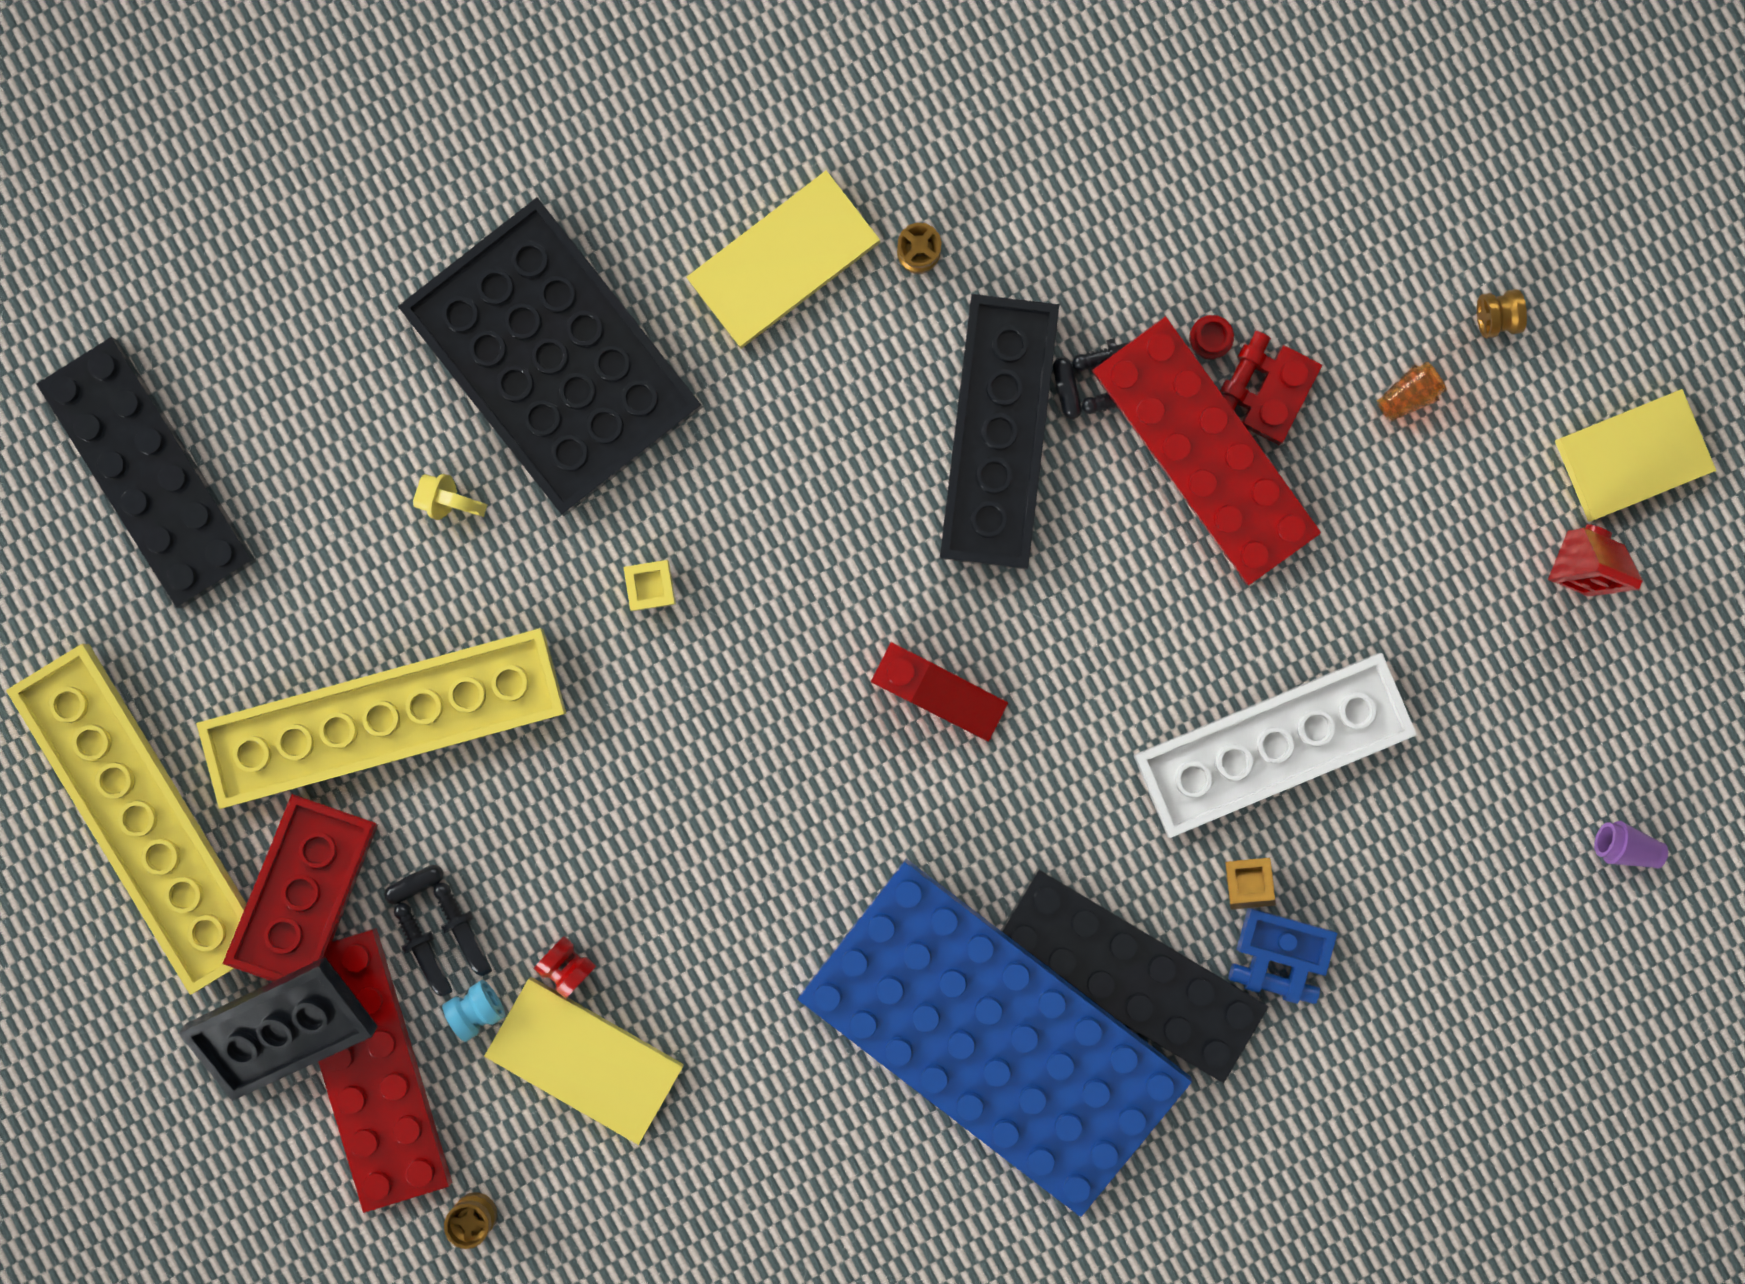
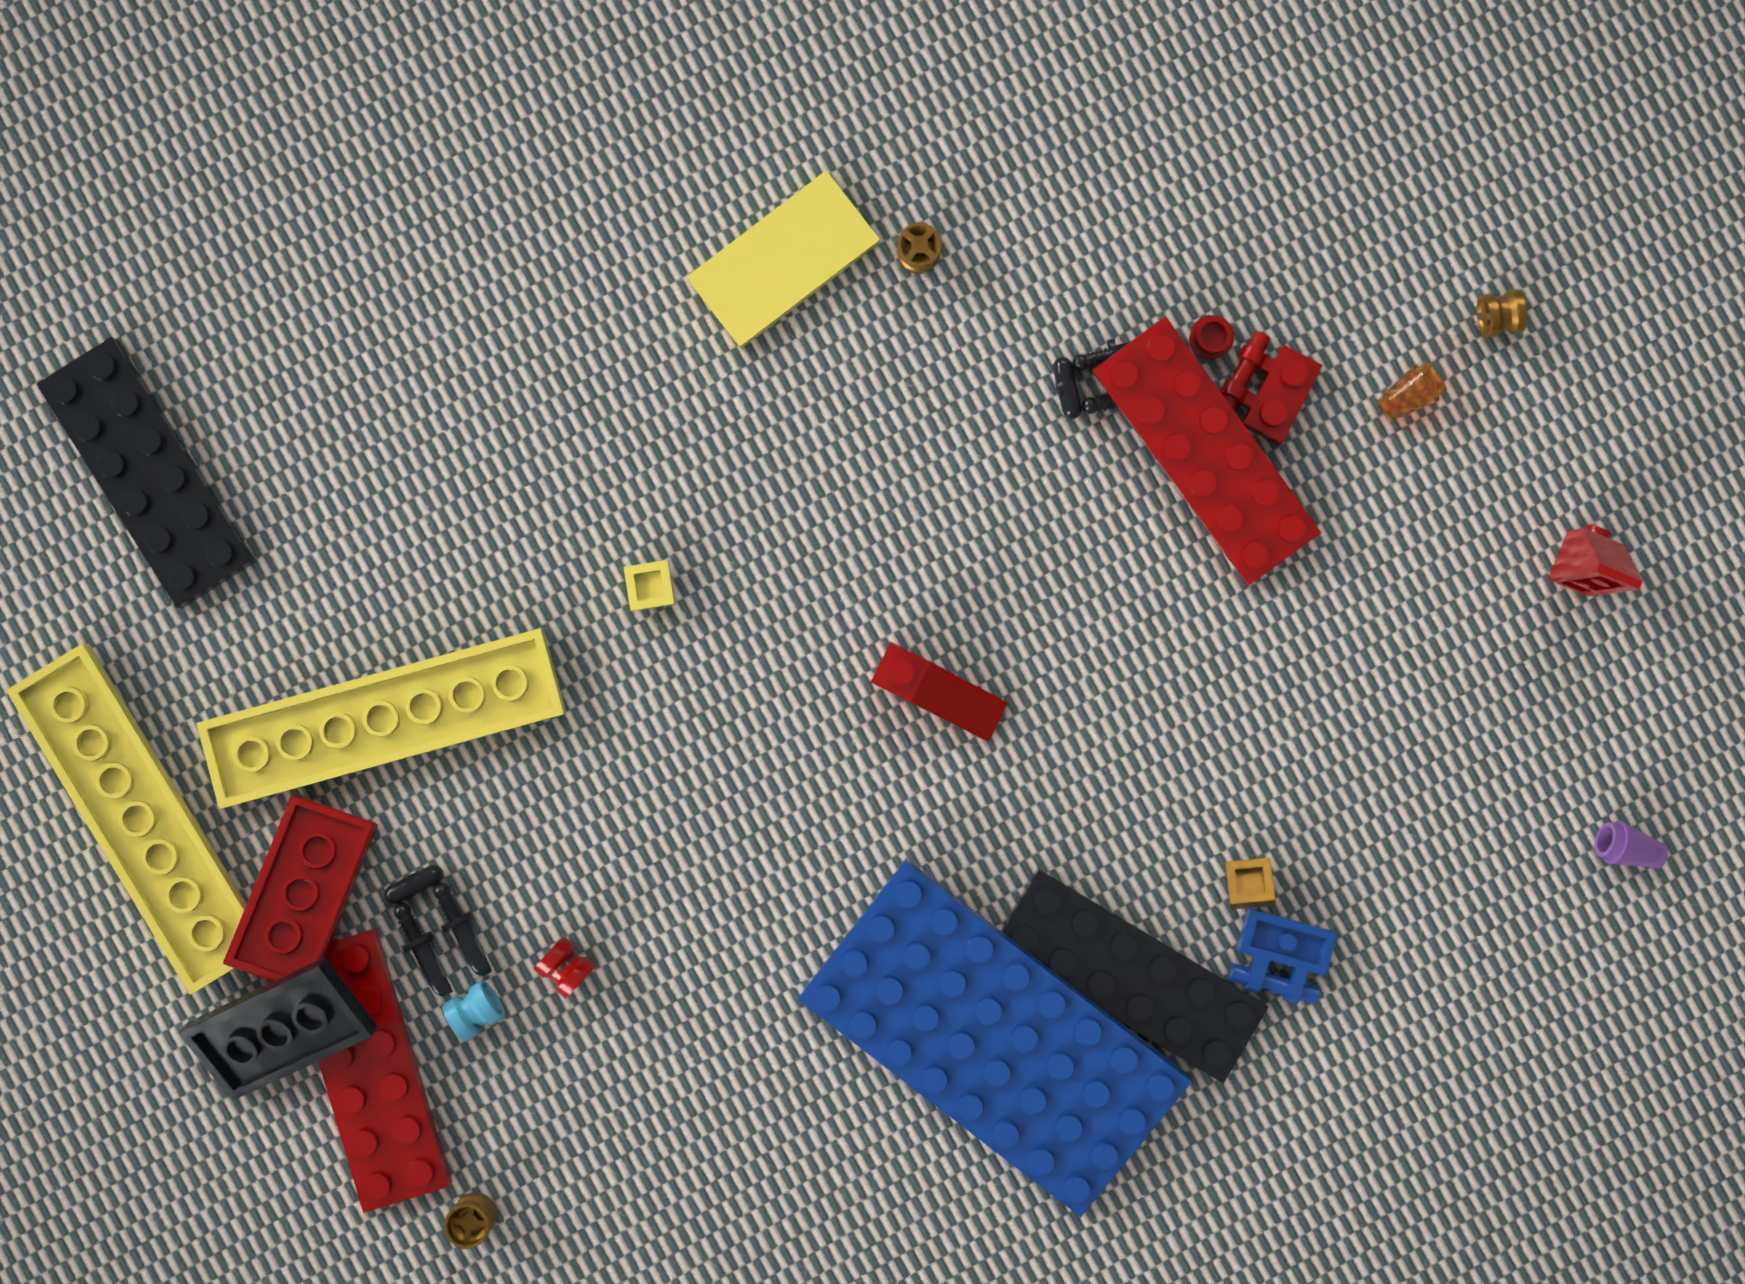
black plate [398,197,703,516] -> none
light yellow piece [413,474,487,520] -> none
light yellow tile [484,977,684,1145] -> none
black plate [939,294,1060,569] -> none
white plate [1133,653,1417,838] -> none
light yellow tile [1554,389,1716,522] -> none

